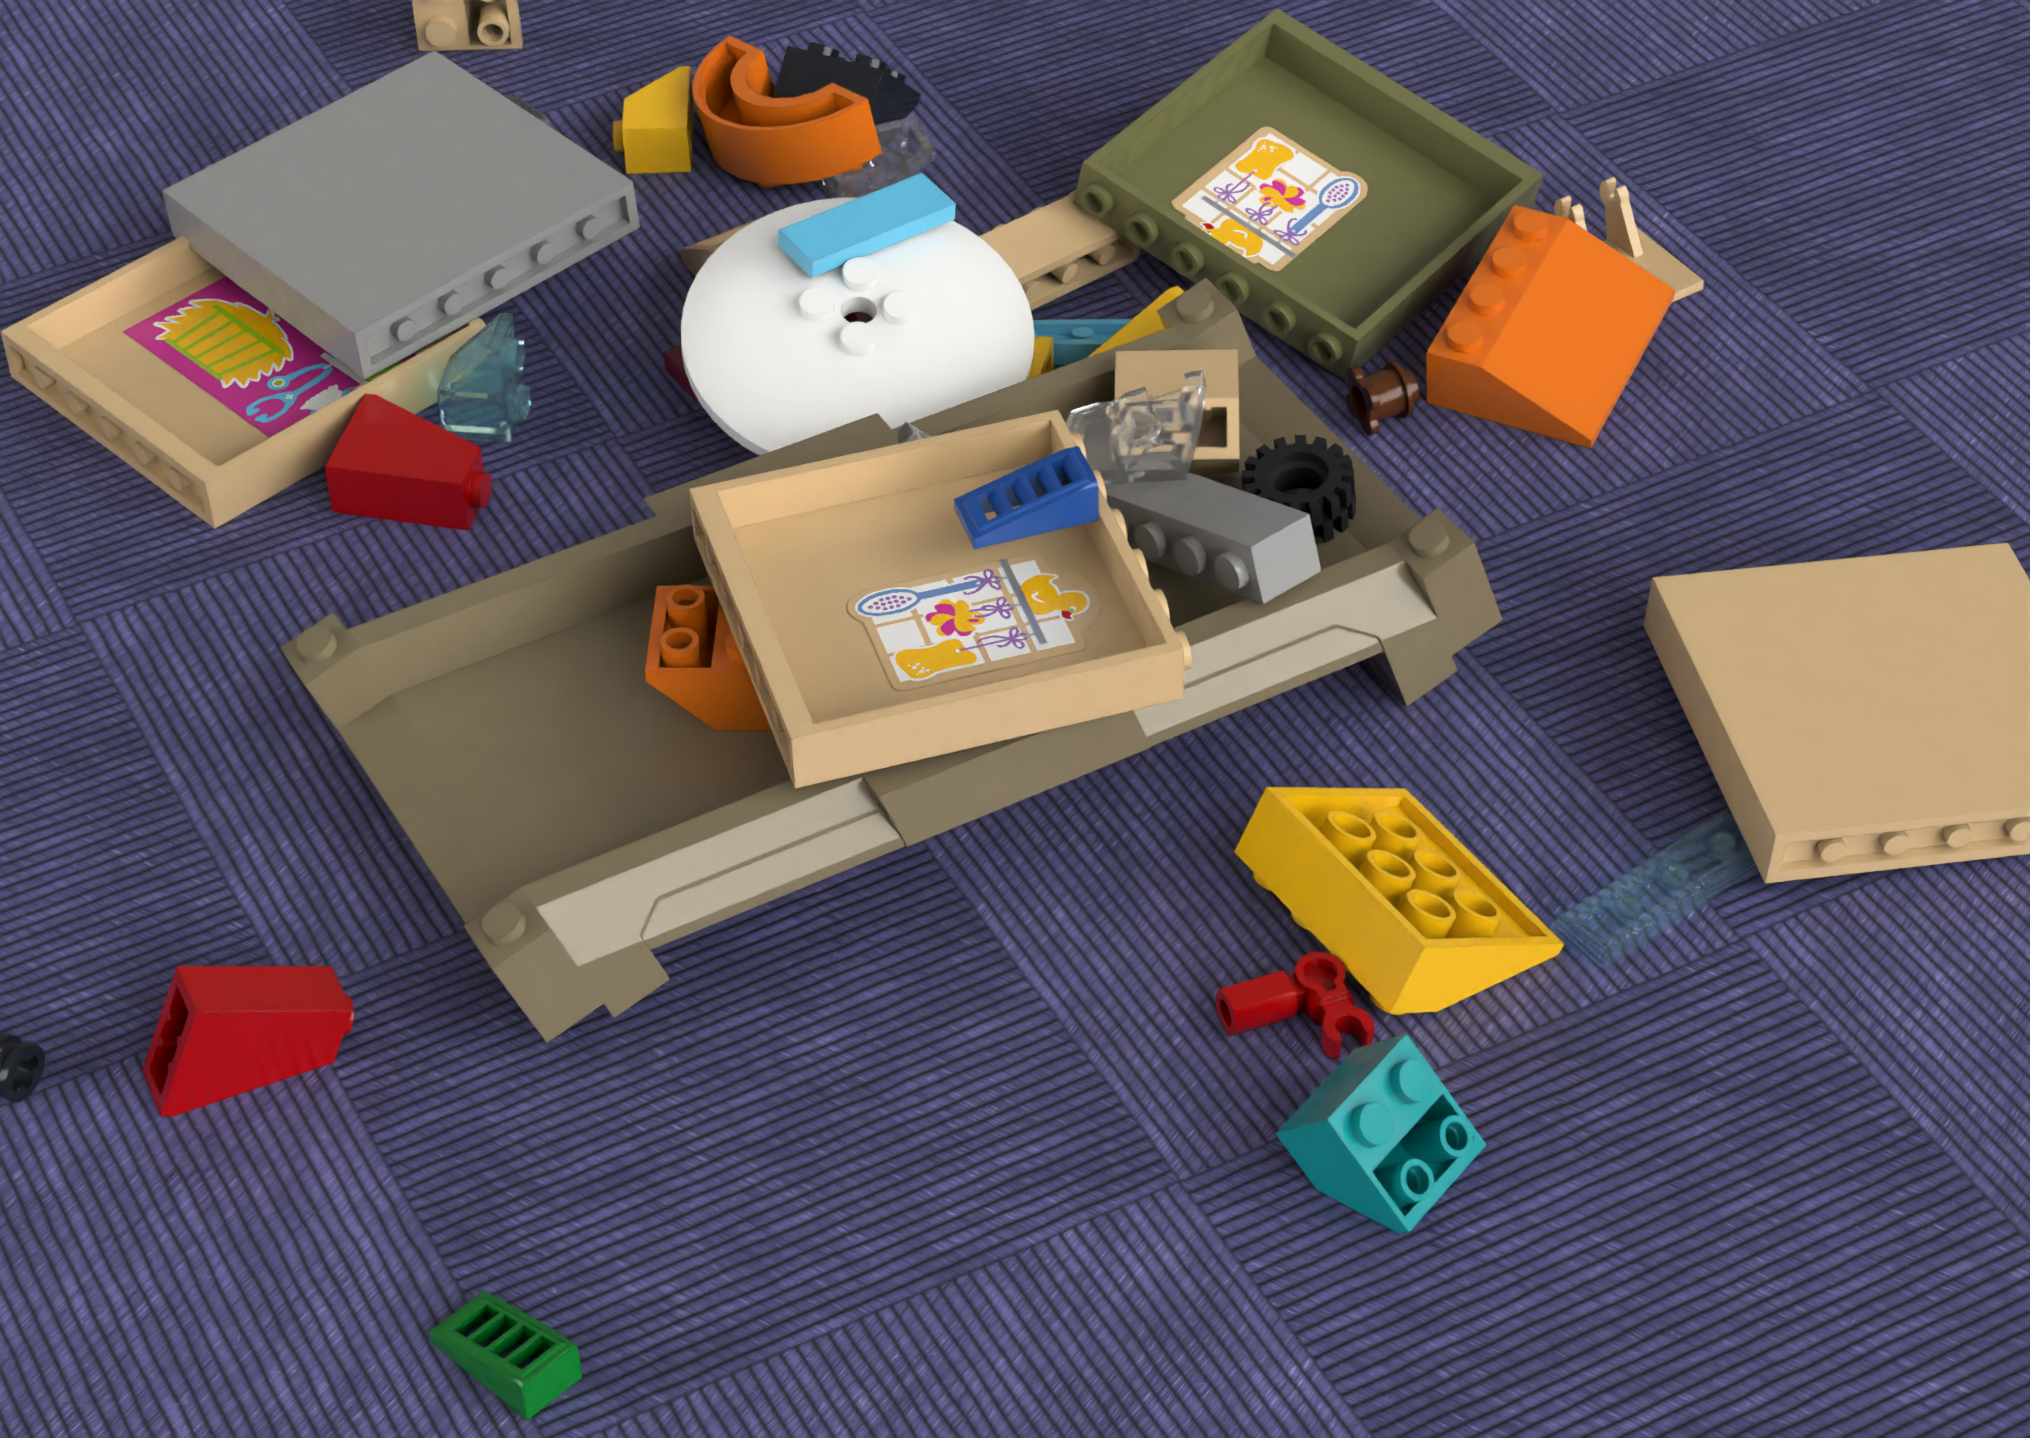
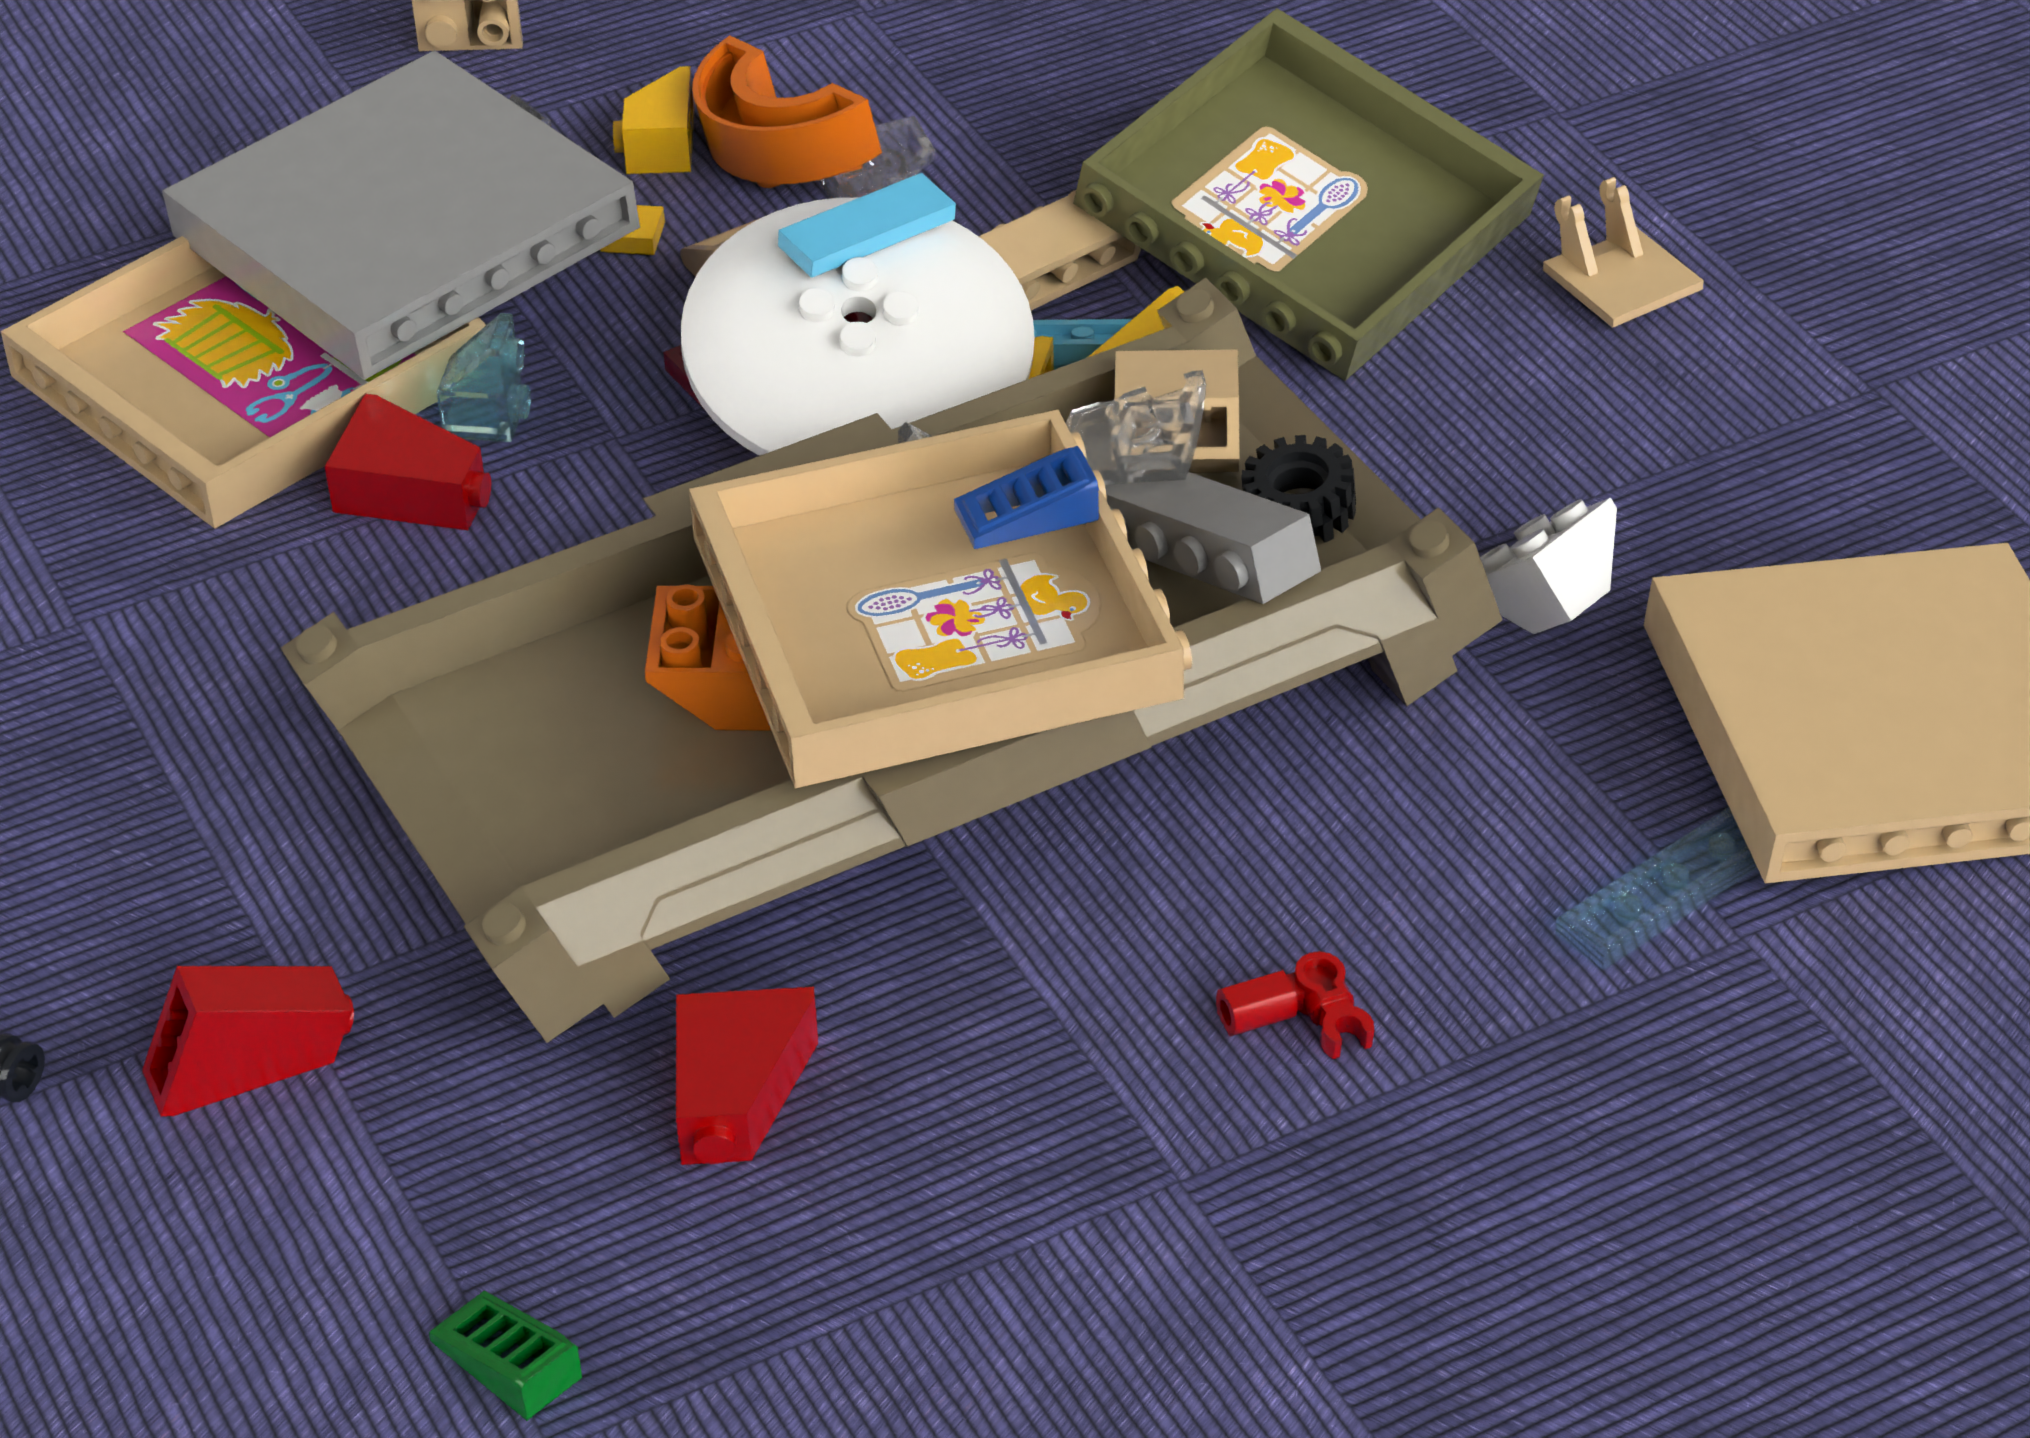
black slope [772,42,921,144] -> none
yellow slope [1234,787,1564,1015] -> none
teal slope [1275,1034,1487,1234] -> none
reddish brown brick [1346,361,1419,436] -> none
orange slope [1426,205,1675,449] -> none
none -> yellow tile [600,205,665,255]
none -> red slope [676,986,818,1165]
none -> white slope [1480,498,1617,634]

